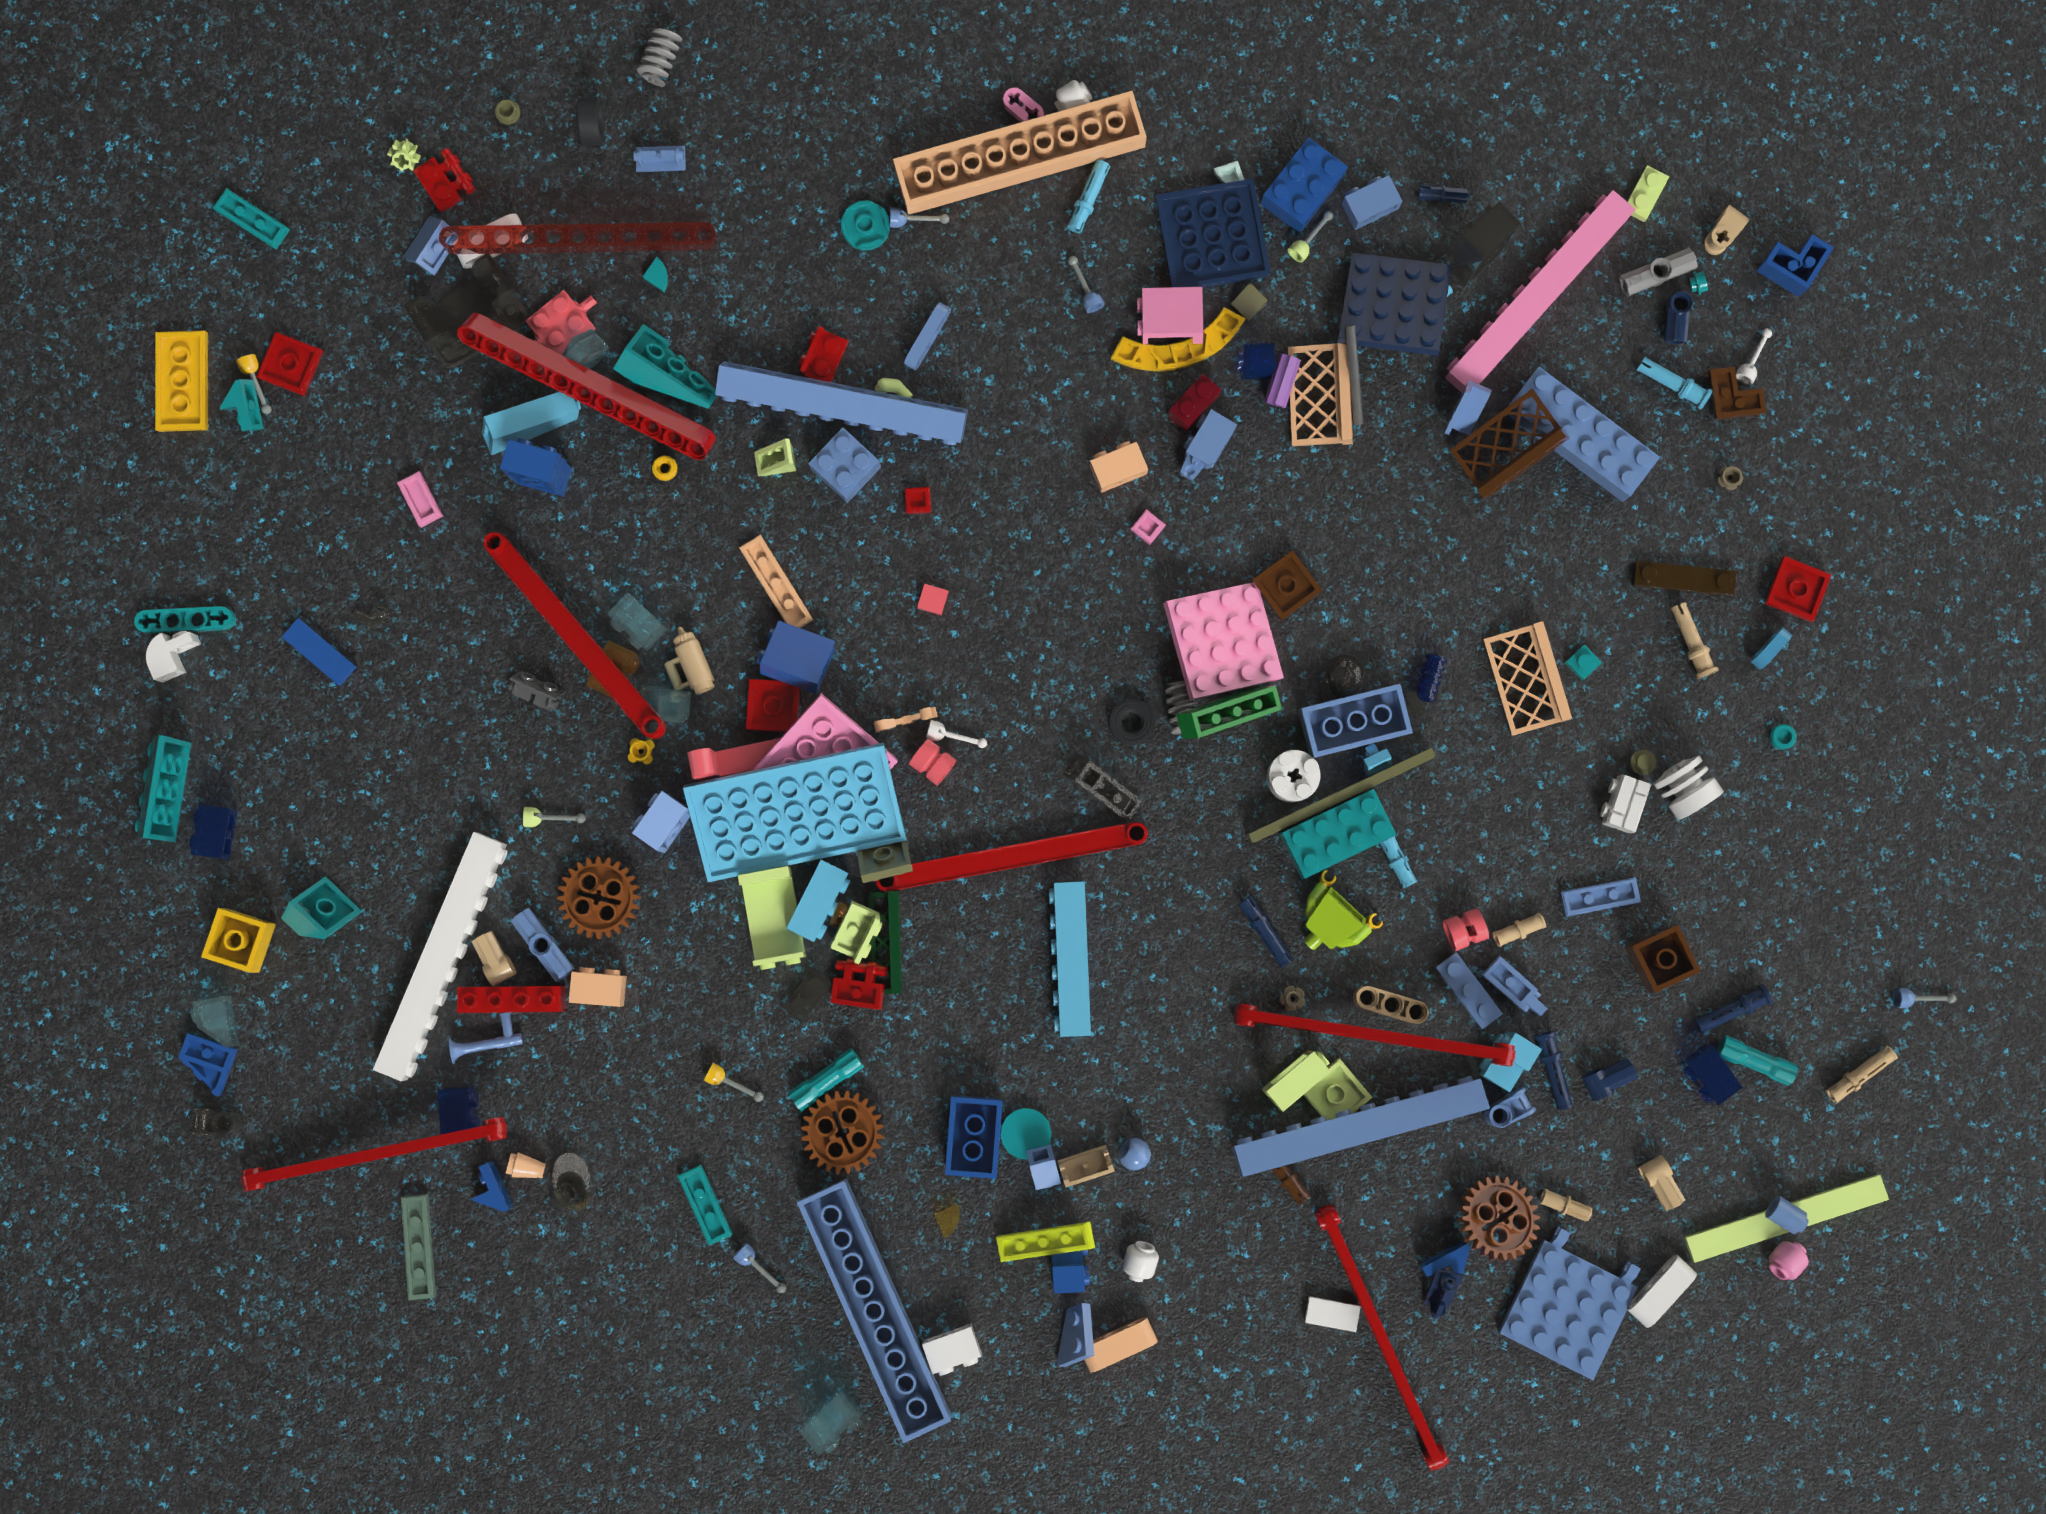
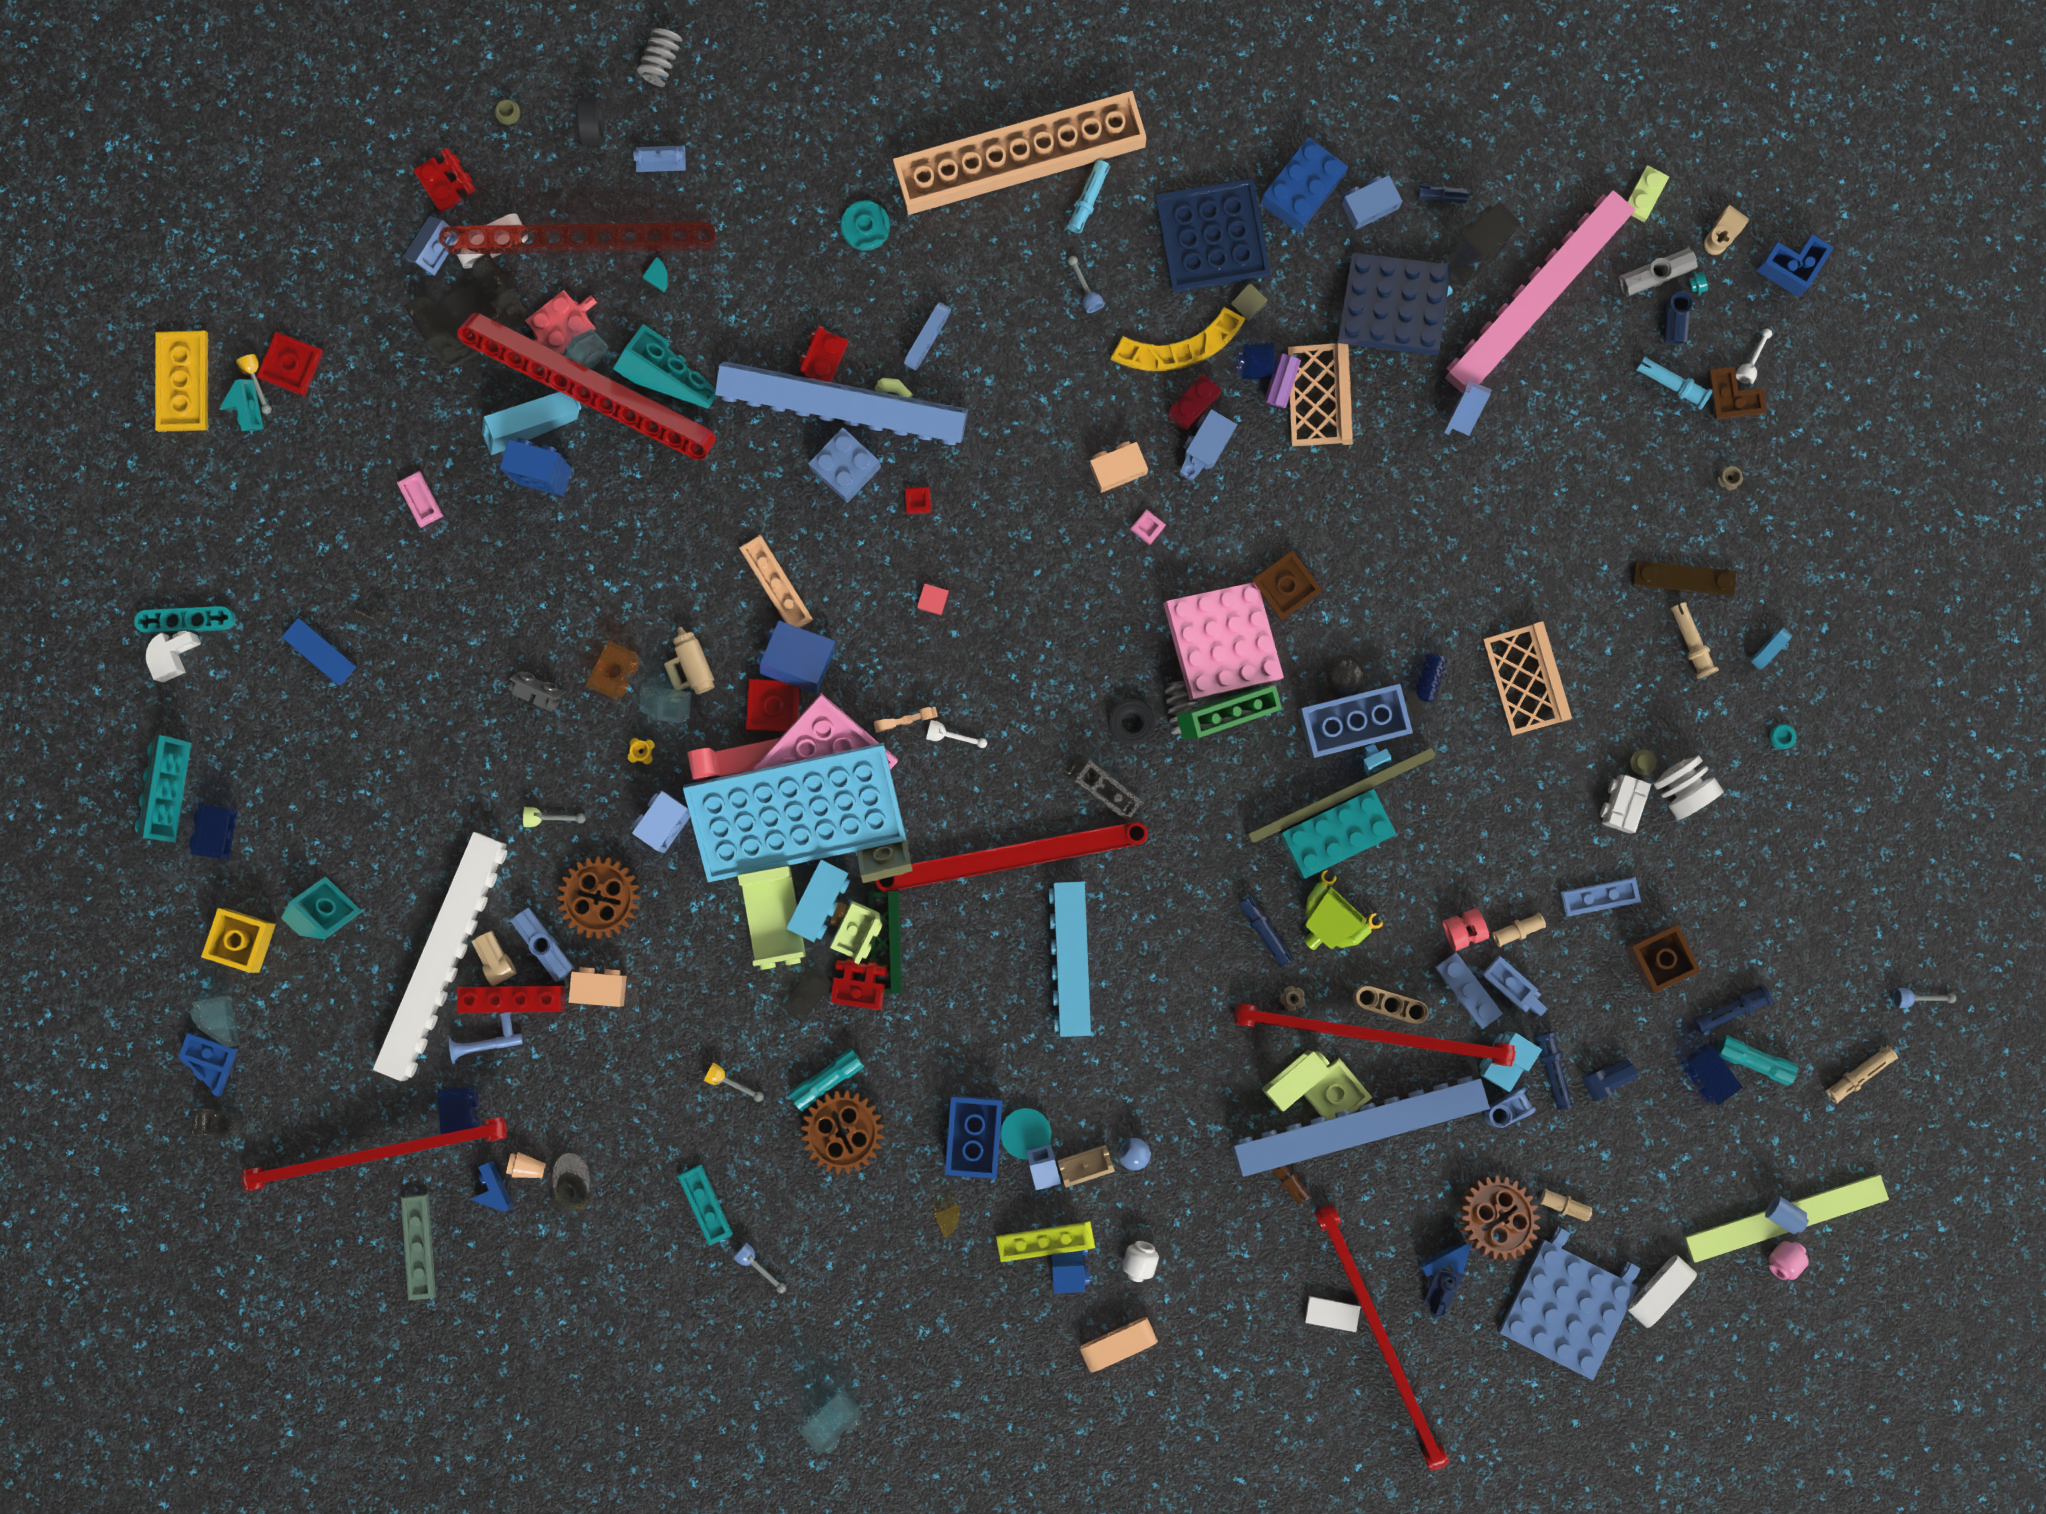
teal tile [213,188,290,250] -> none
yellowish green gear [387,139,421,171] -> none
red piece [483,532,666,739] -> none
clear light blue brick [607,593,667,651] -> none
yellow plate [652,456,678,481] -> none
yellowish green slope [754,439,796,476] -> none
medium blue brick [797,1178,952,1443] -> none
hinge [890,207,949,228] -> none
coral wheel [909,739,957,786] -> none
white brick [922,1323,982,1376] -> none
bright pink beam [1003,88,1044,122] -> none
white head [1054,80,1093,111] -> none
medium blue wing [1057,1303,1094,1367] -> none
bright pink panel [1137,287,1203,344] -> none
light aqua tile [1214,161,1244,183] -> none
white brick [1266,750,1320,803] -> none
yellowish green hinge [1288,211,1333,263] -> none
dark grey bar [1345,324,1364,425] -> none
medium azure pin [1380,836,1417,888] -> none
reddish brown fence [1450,389,1570,499] -> none
medium blue brick [1507,367,1660,502] -> none
teal plate [1565,644,1602,681] -> none
tan piece [1638,1155,1685,1211] -> none
red plate [1764,556,1832,622] -> none

